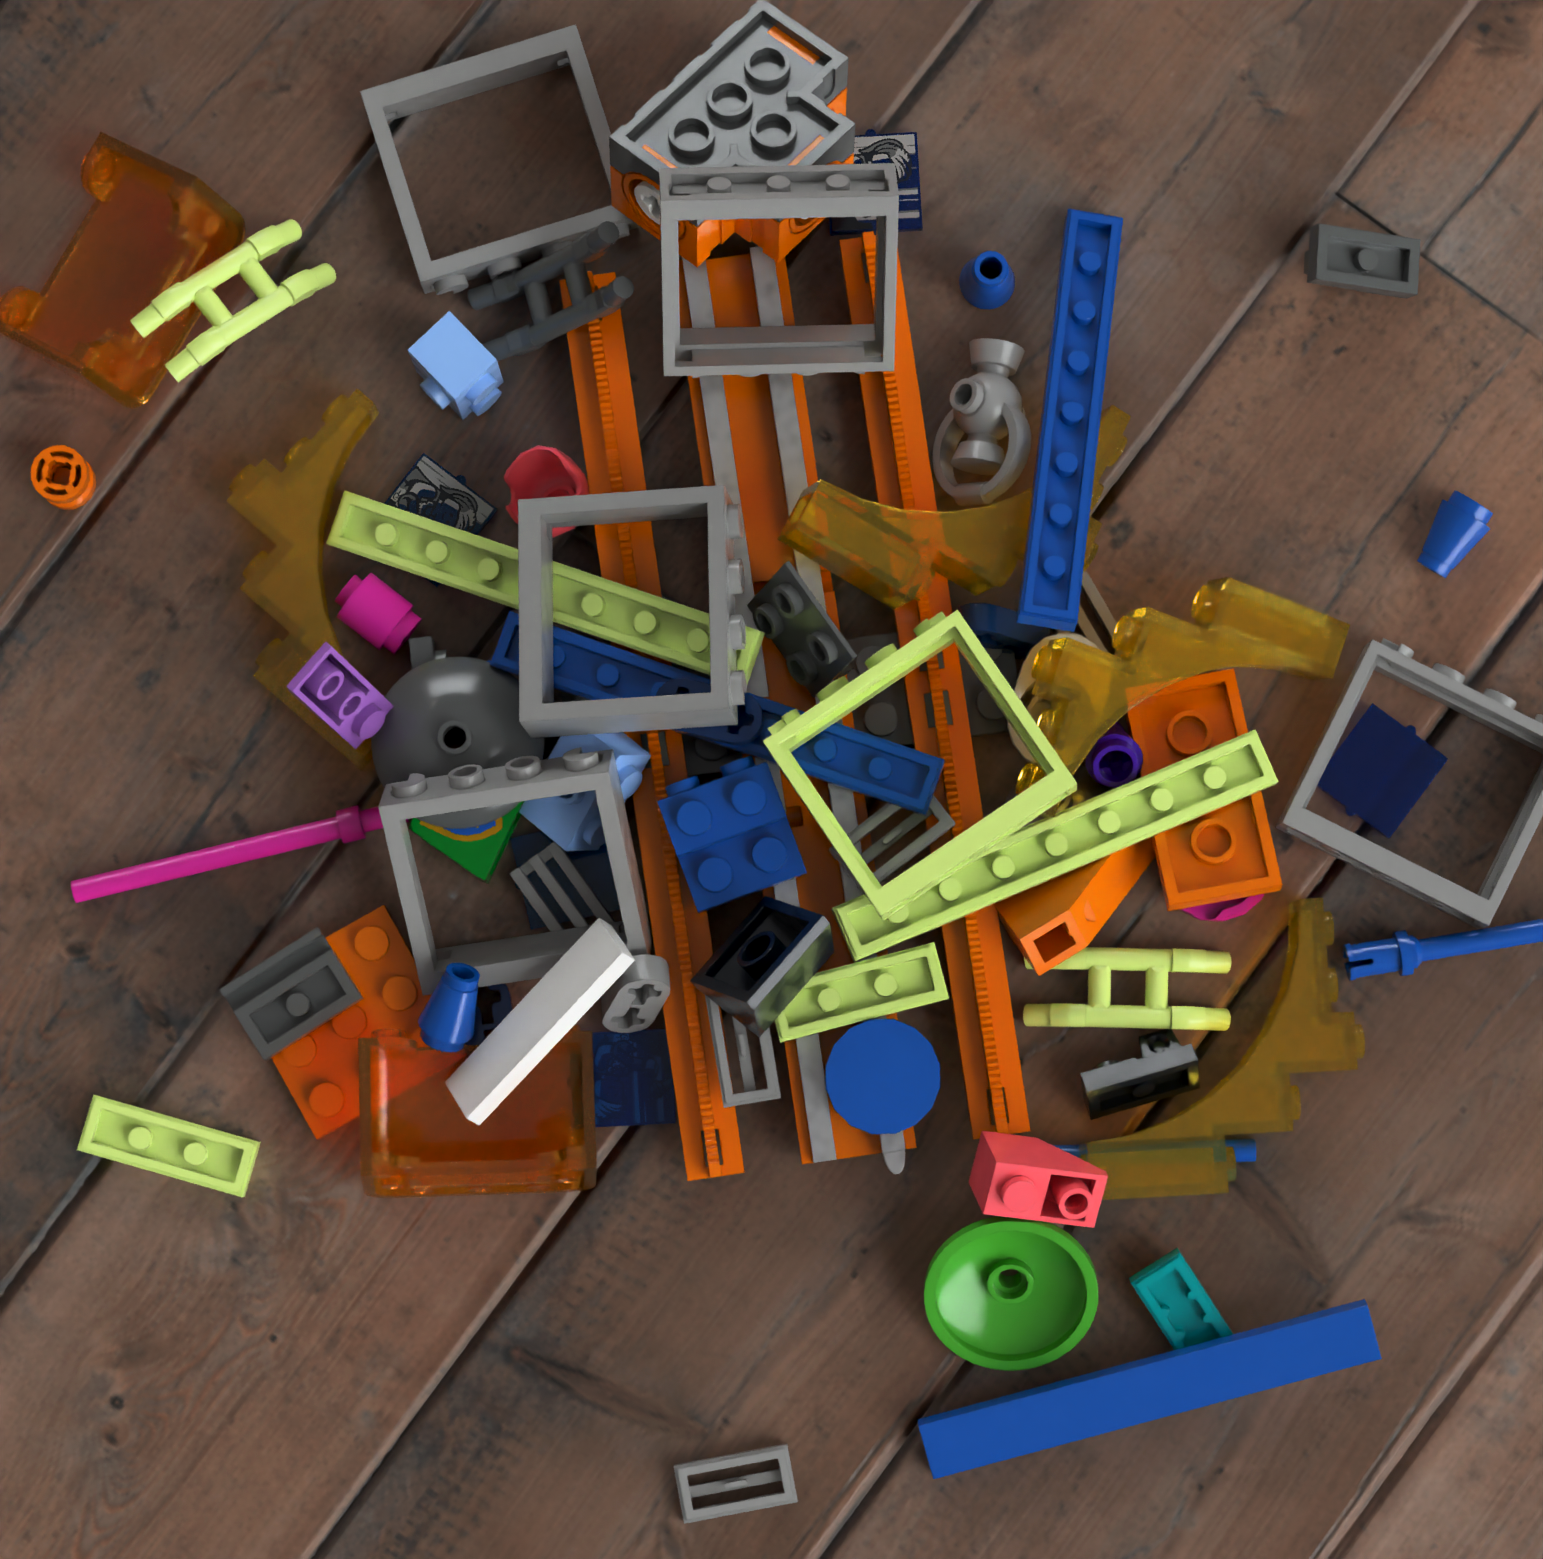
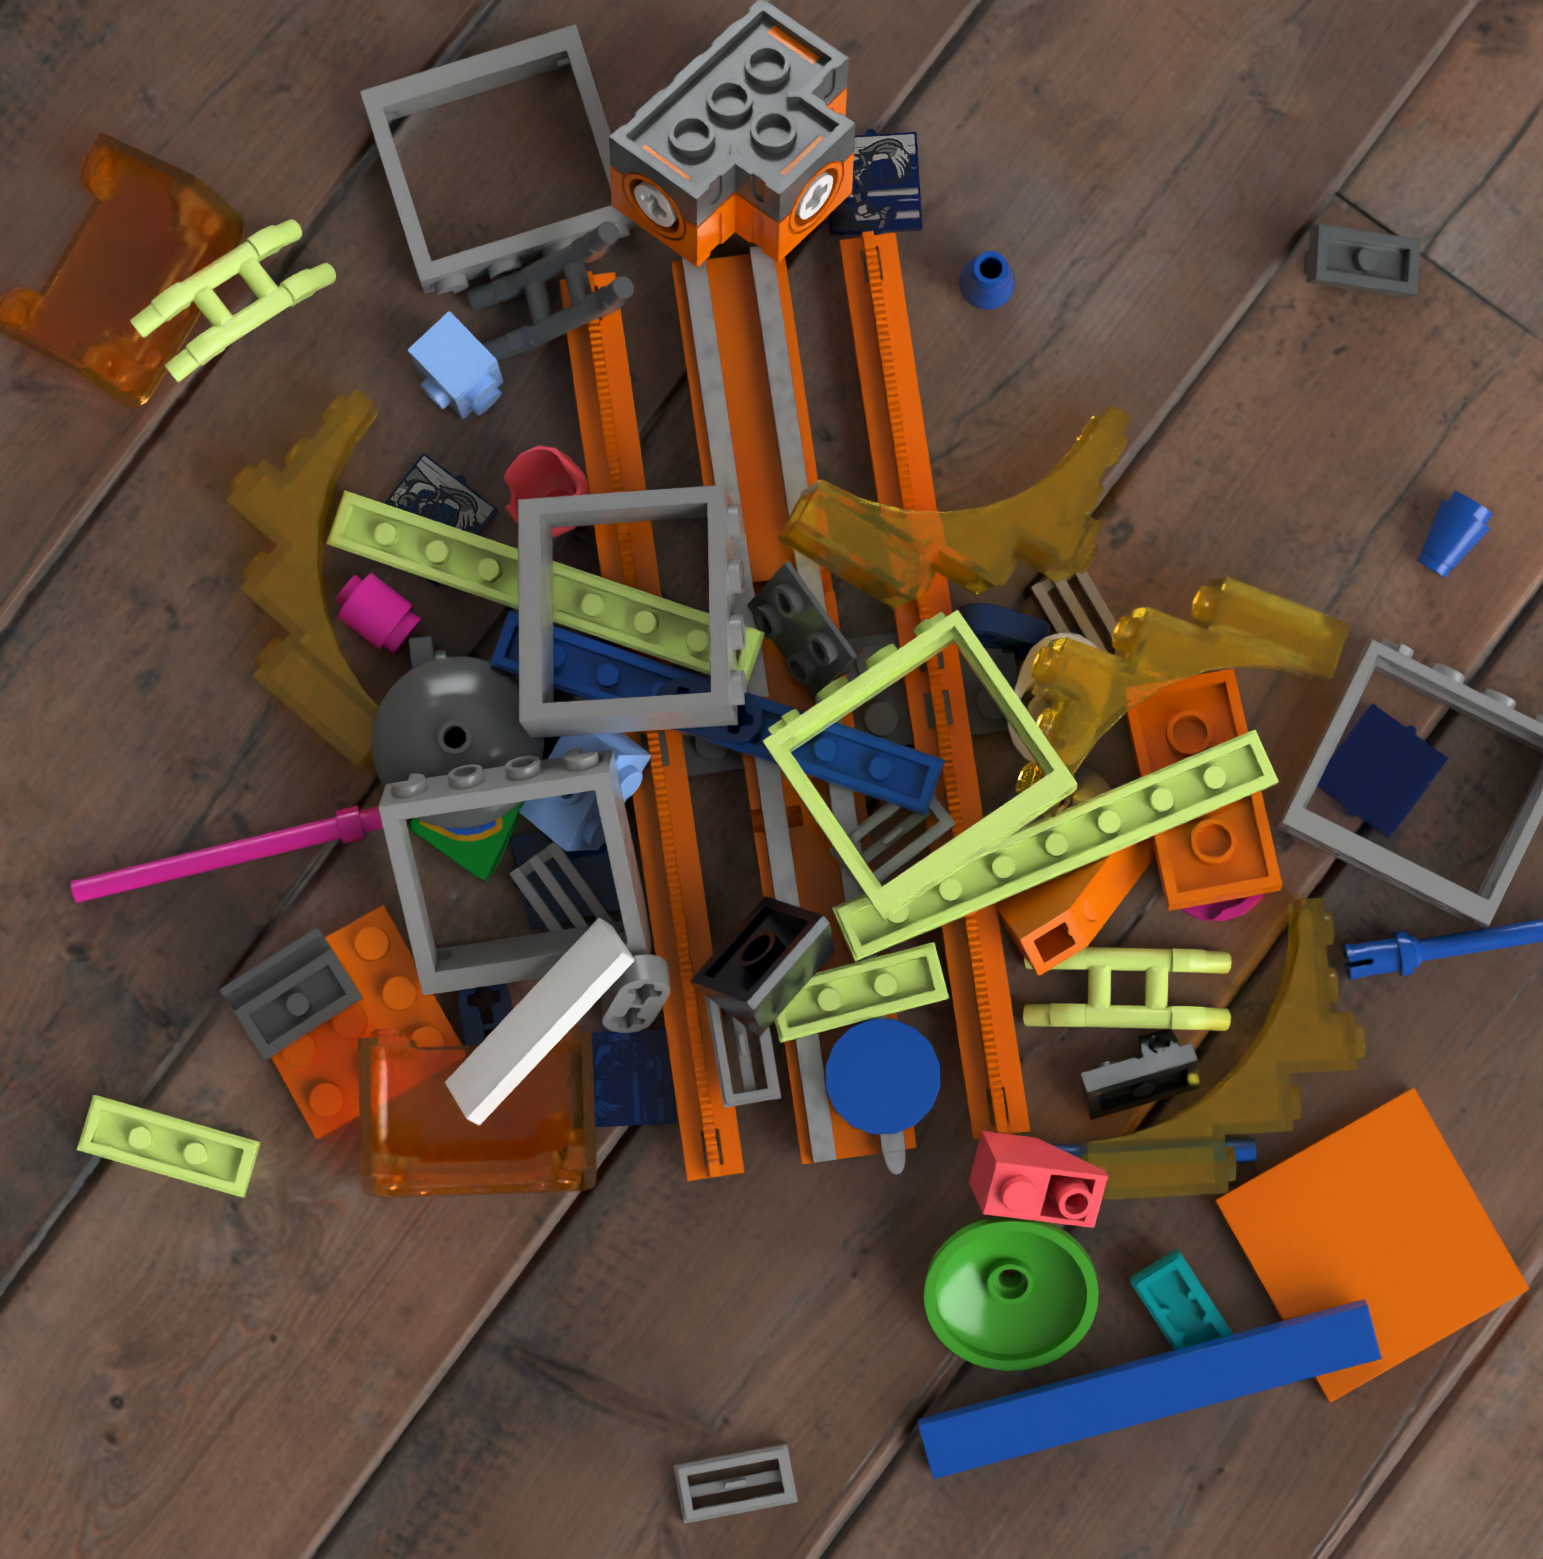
orange wheel [31,445,96,510] -> none
medium lavender slope [286,642,393,749] -> none
blue cone [418,963,480,1052] -> none
blue plate [657,756,807,913] -> none
light grey window [659,163,899,378] -> none
light grey piece [932,338,1031,506] -> none
blue tile [1016,209,1123,632] -> none
dark purple cone [1086,719,1143,787] -> none
none -> orange tile [1213,1088,1529,1403]

